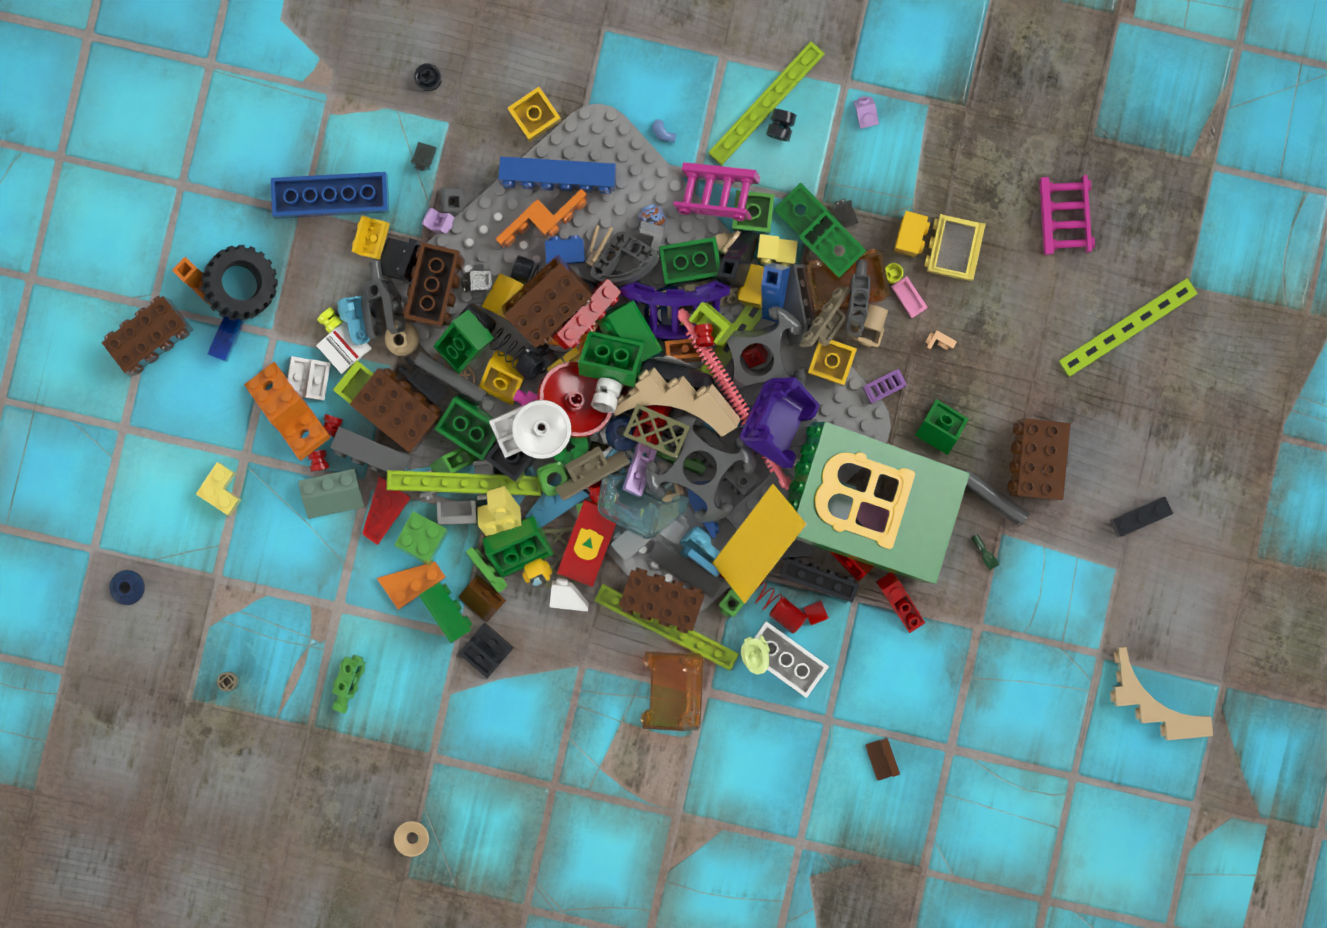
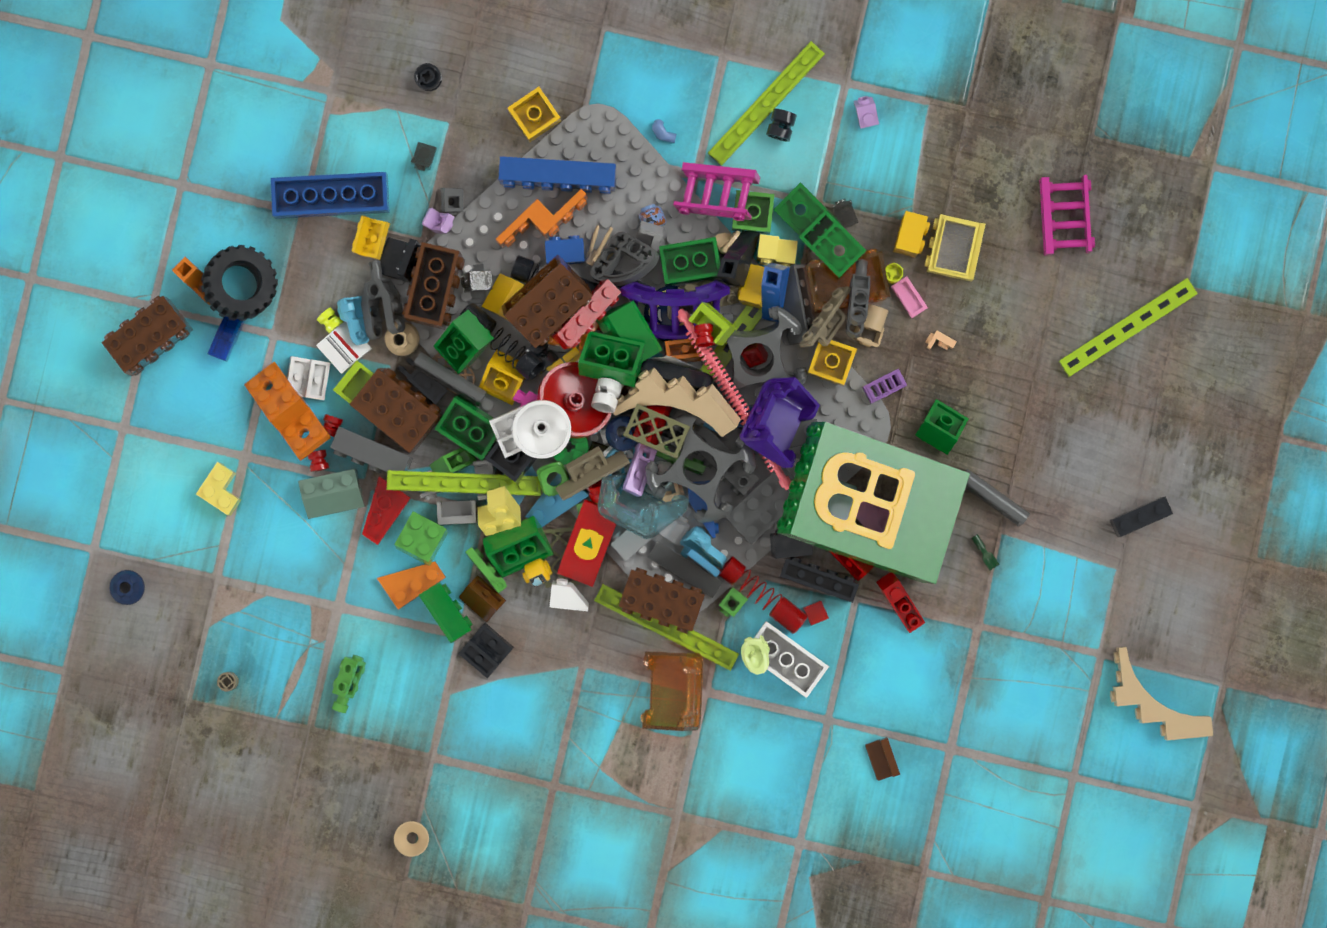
yellow sticker [713,484,806,604] -> none
reddish brown brick [1007,418,1071,501] -> none

